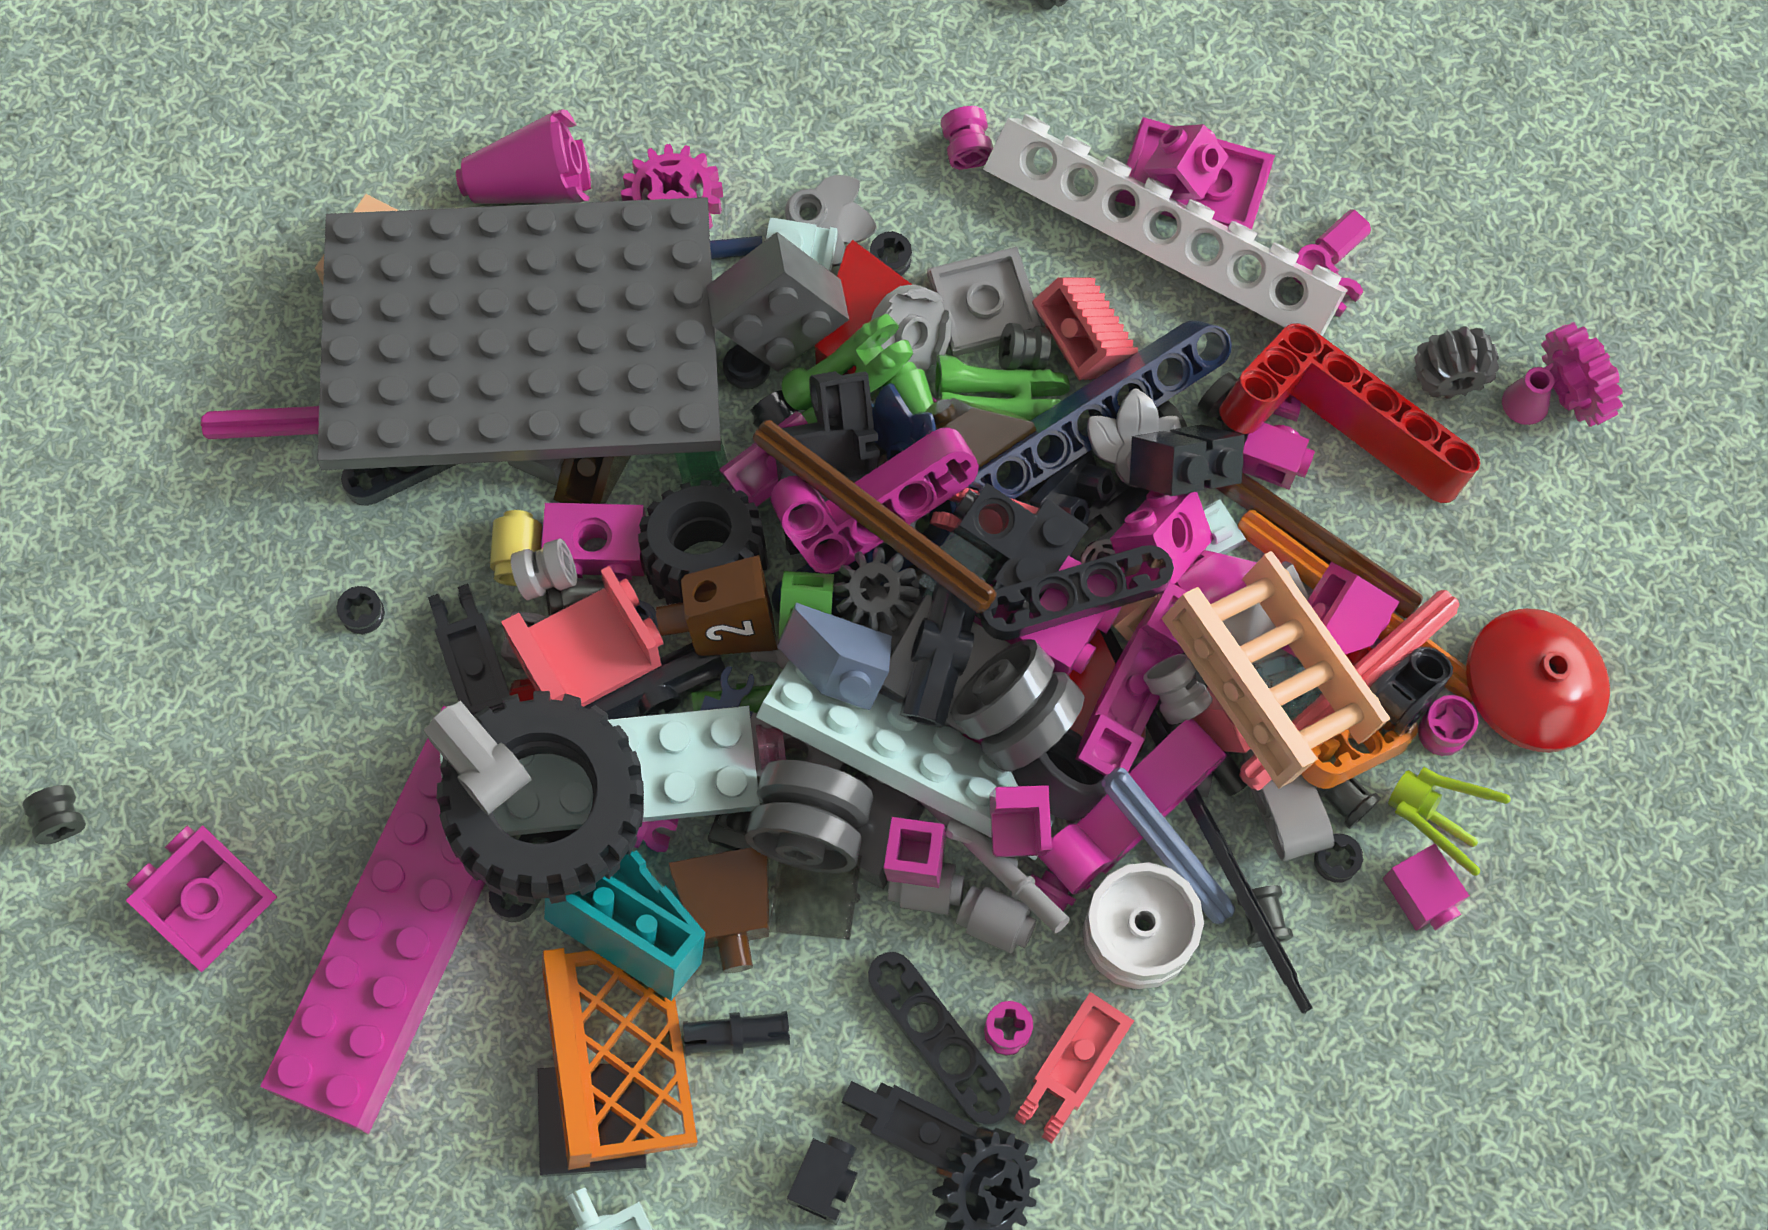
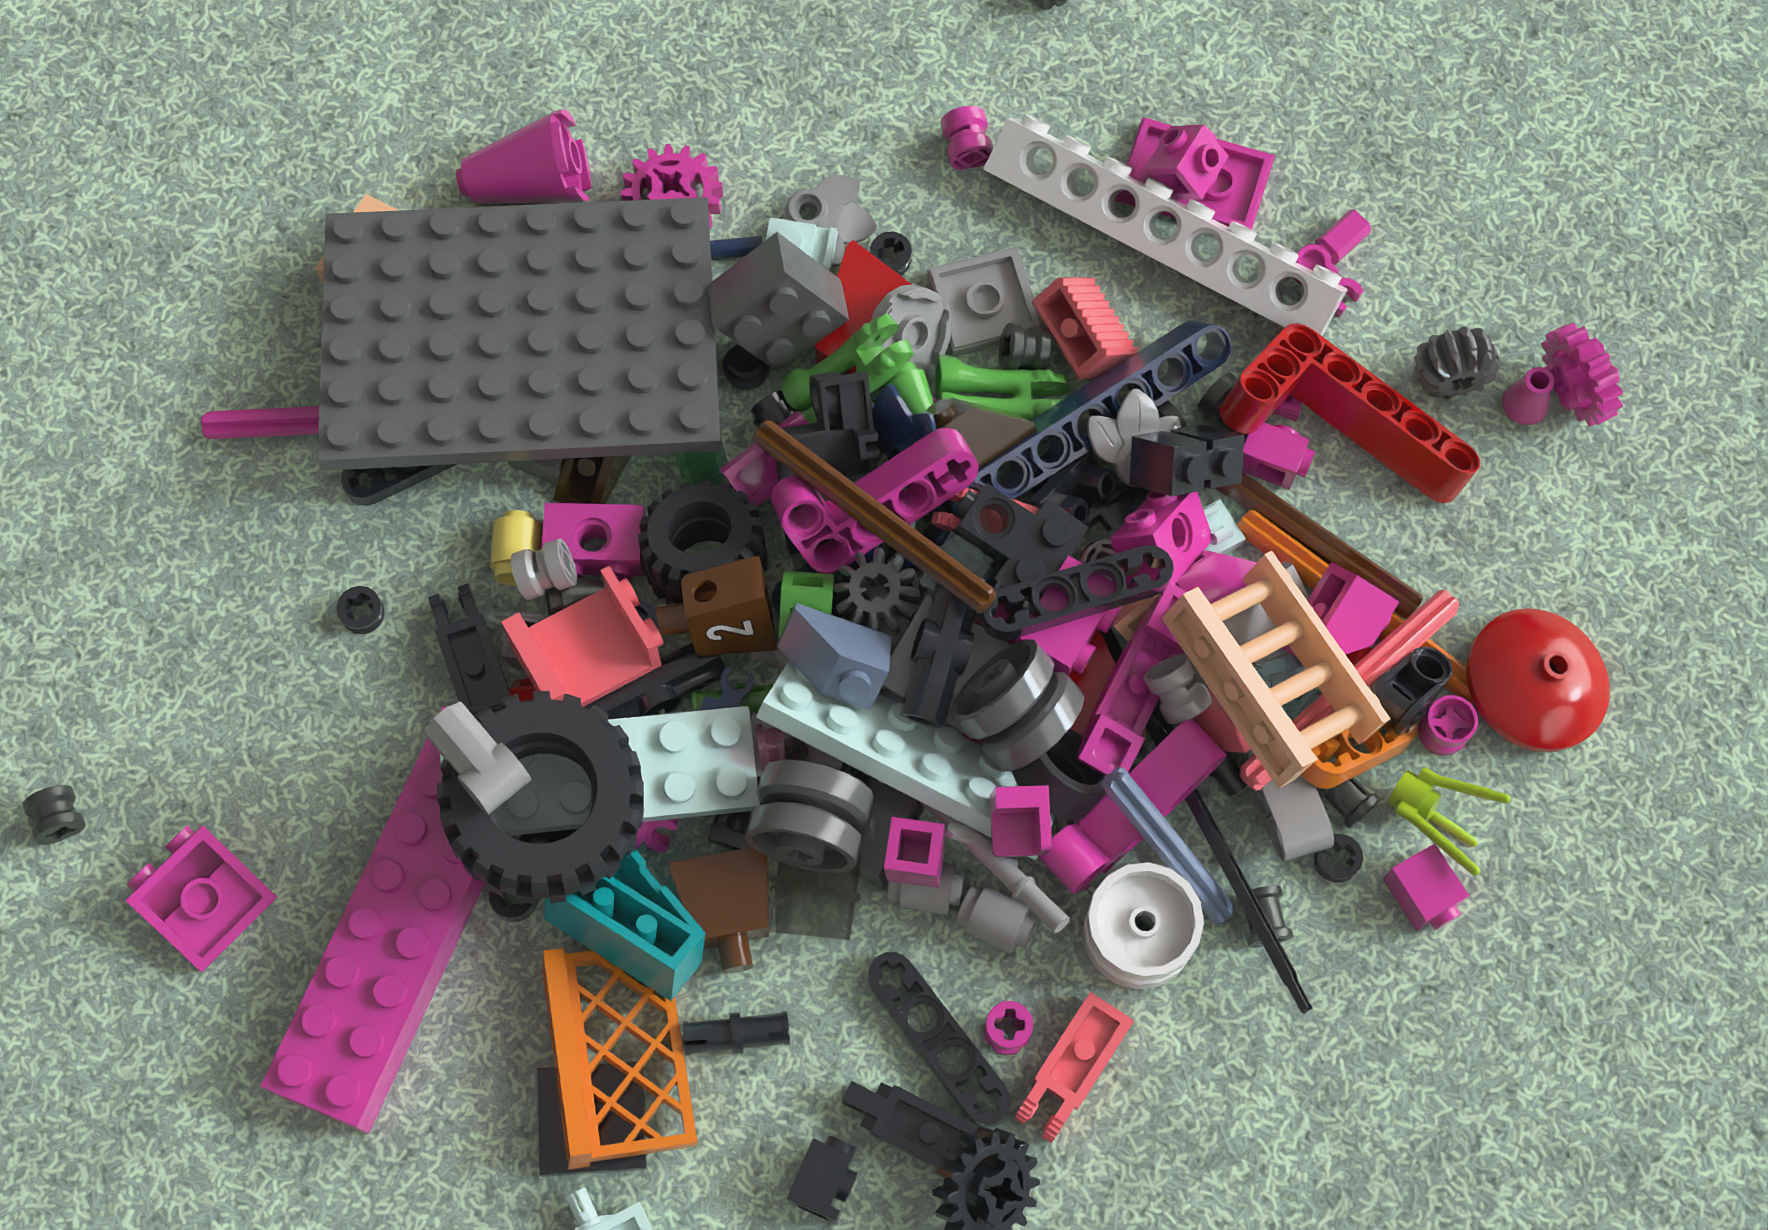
dark pink plate [1031,870,1076,912] -> none

